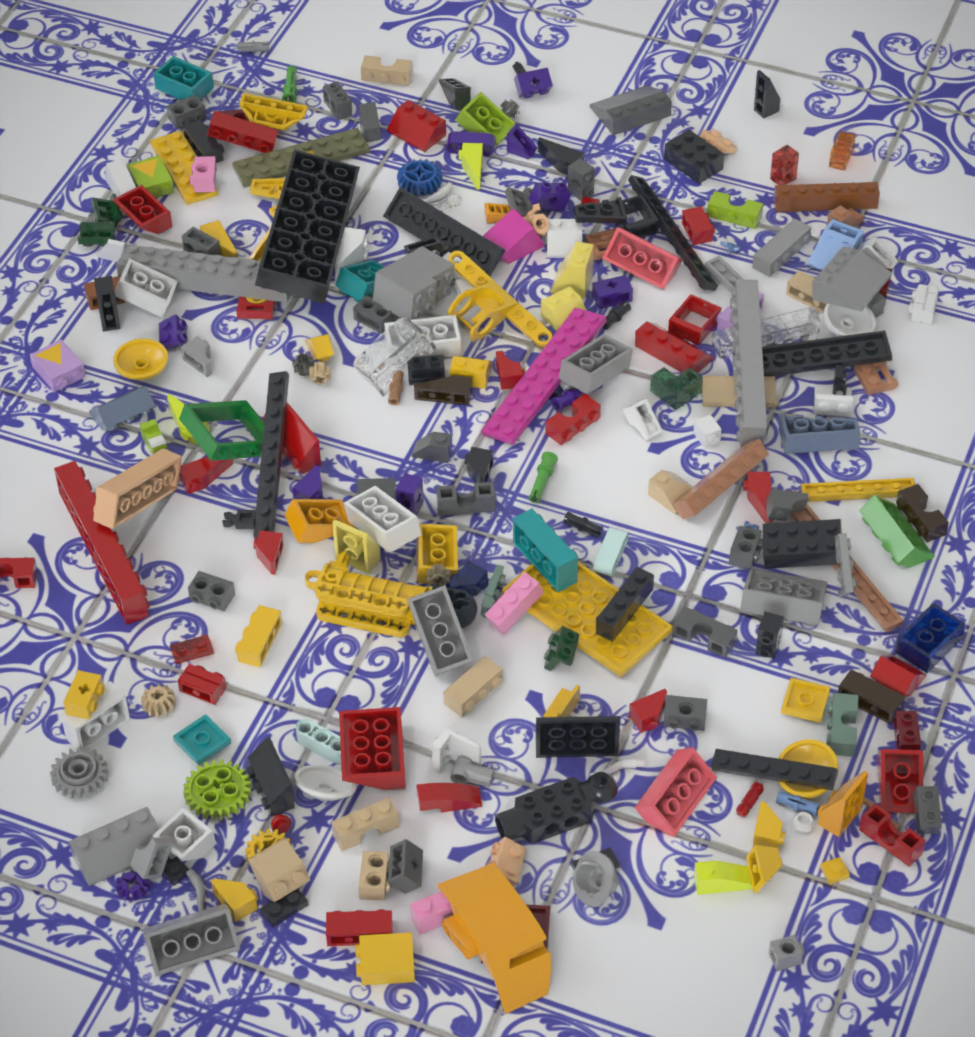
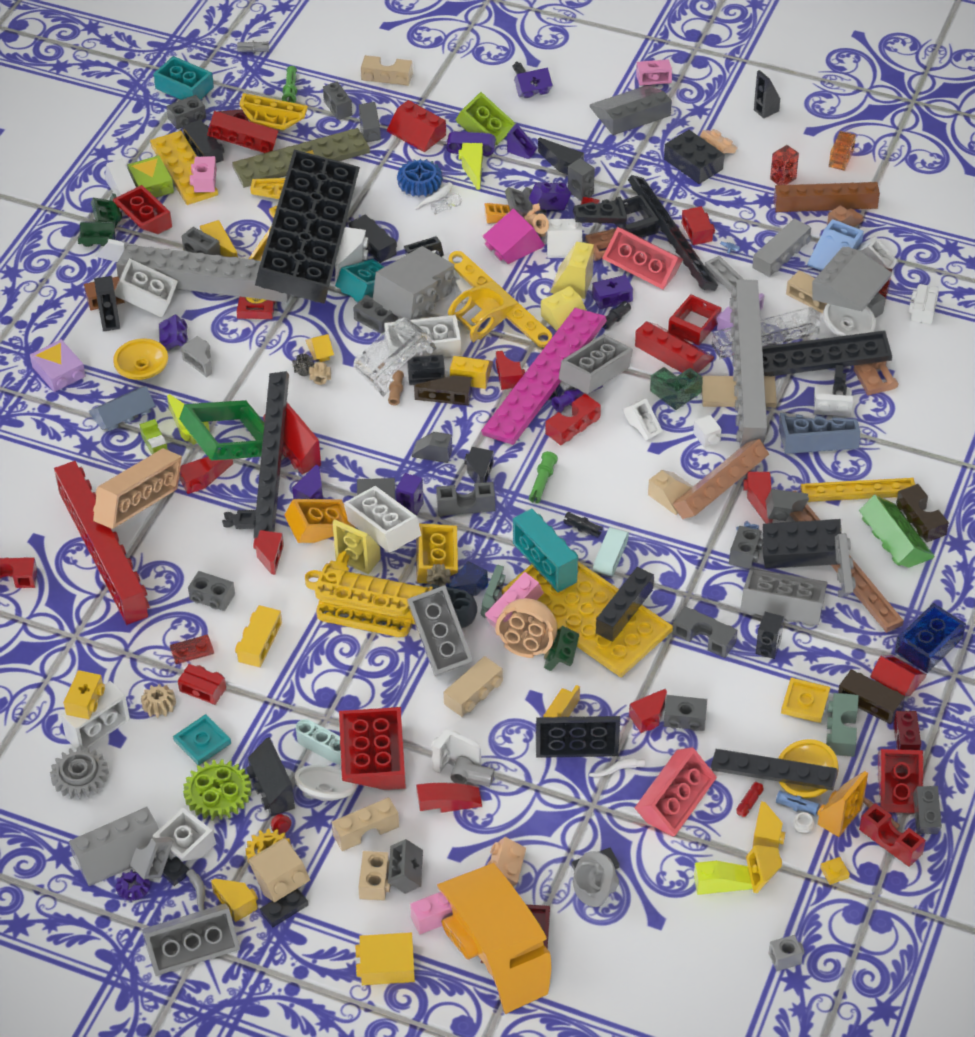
red brick [326,909,393,946] -> none
black plate [383,187,506,276] -> none
black slope [439,78,471,110] -> none
black brick [495,772,618,844] -> none
clear smoke gear [500,99,520,119] -> none
lime arch [707,191,763,229] -> none
none -> black brick [349,214,397,263]
none -> light nougat cylinder [495,598,557,658]
none -> bright pink brick [636,59,672,86]

